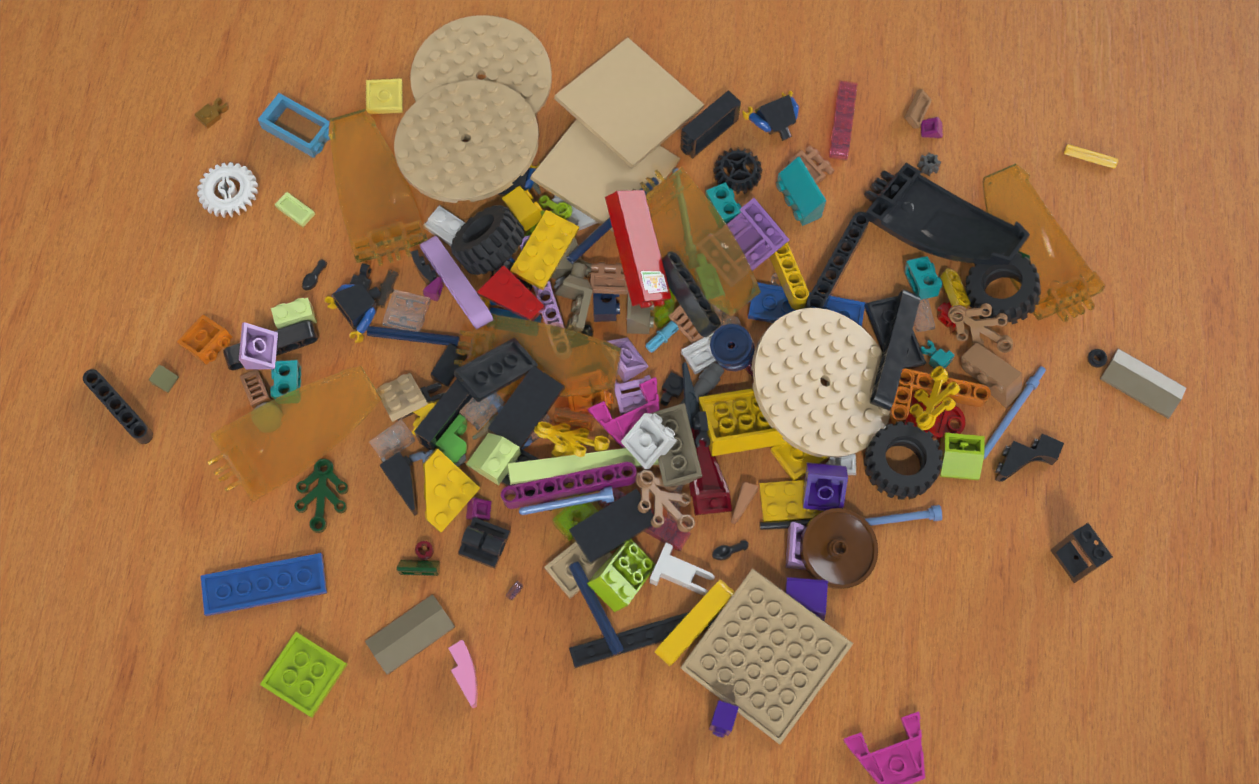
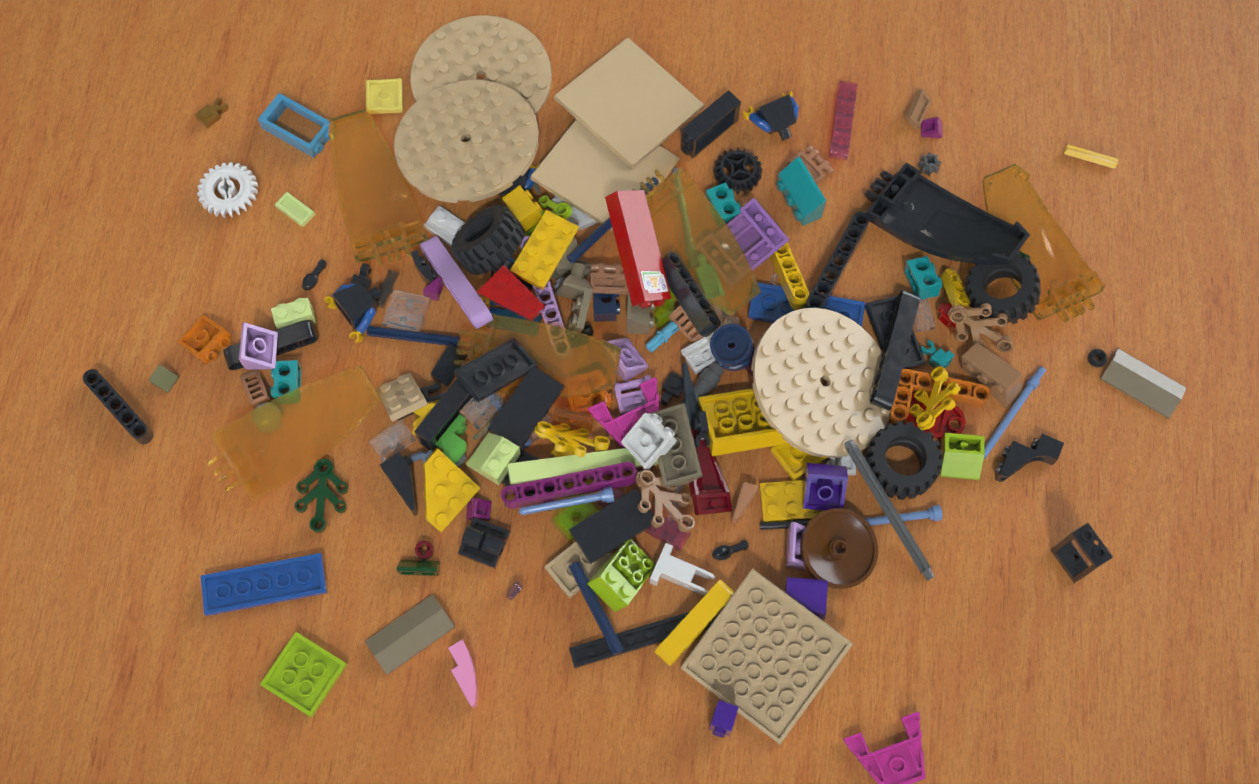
none -> dark grey piece [844,439,934,581]

